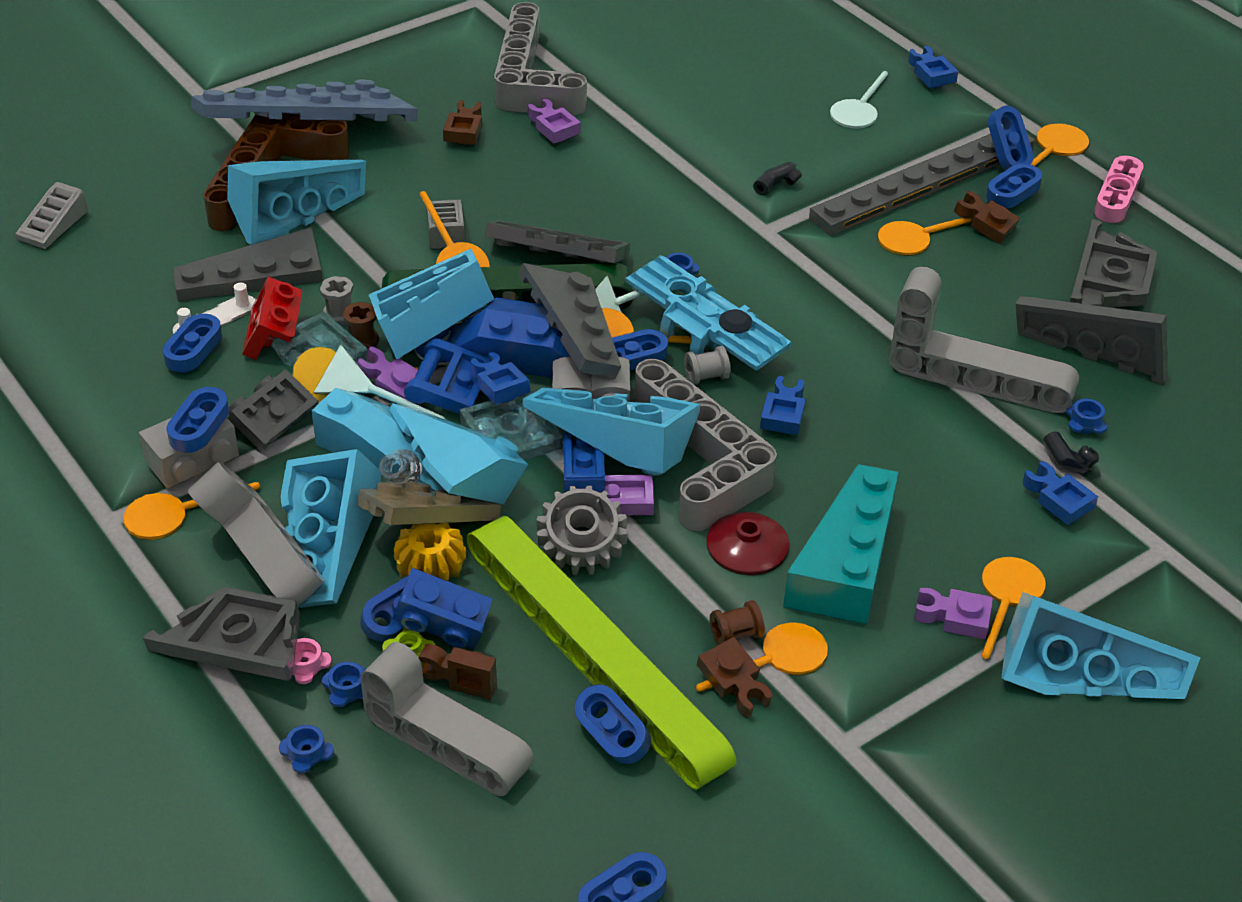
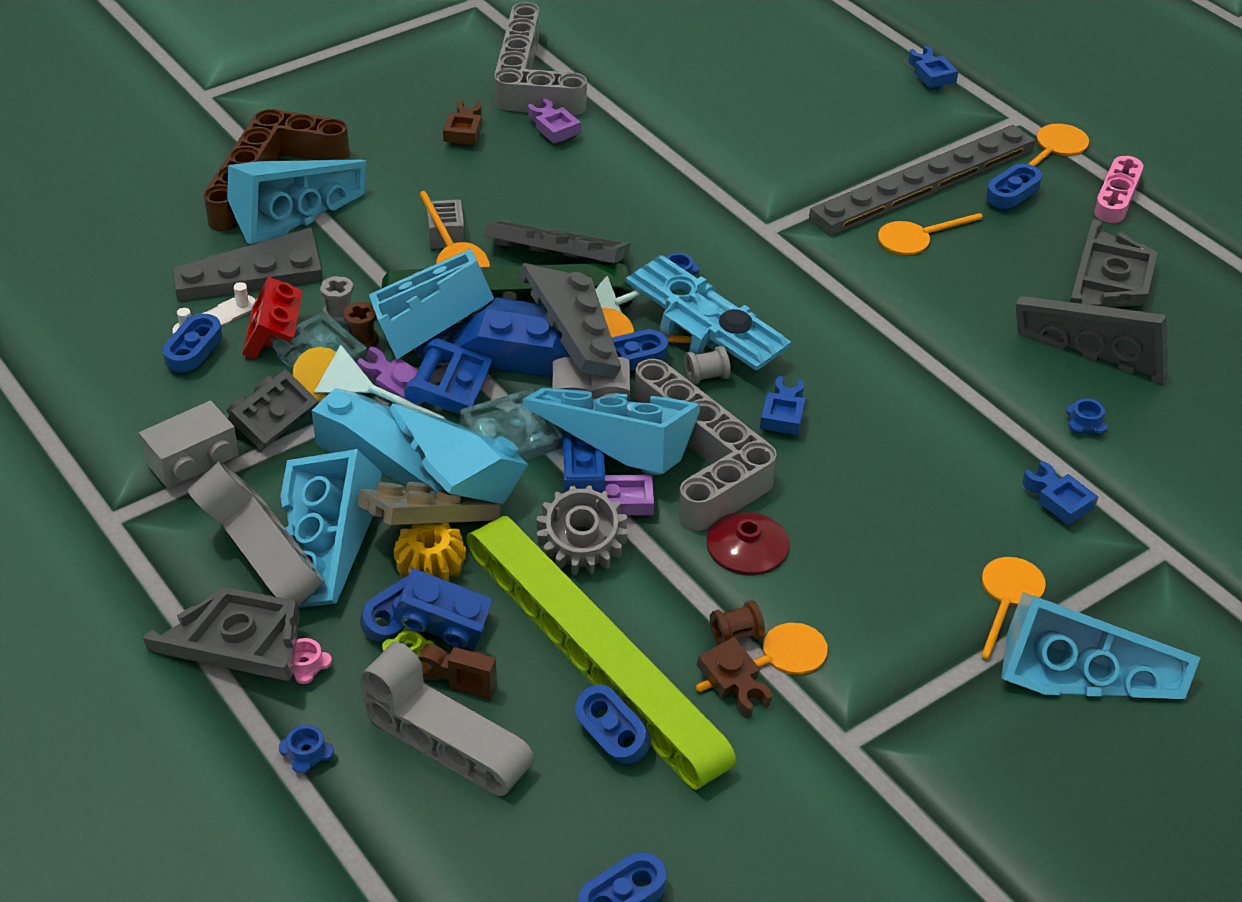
light grey slope [15,182,88,249] -> none
light orange piece [123,482,260,540] -> none
blue plate [166,387,229,453] -> none
sand blue wing [191,79,418,121] -> none
blue plate [322,662,365,707] -> none
clear cone [379,449,422,488] -> none
blue plate [471,352,530,405] -> none
black arm [753,162,802,195] -> none
teal wedge [783,464,899,624] -> none
light aqua piece [830,71,888,129] -> none
light grey beam [889,267,1079,413] -> none
medium lavender plate [914,588,993,640] -> none
reddish brown plate [954,191,1020,244] -> none
blue plate [988,105,1033,170] -> none
black arm [1043,431,1099,474] -> none

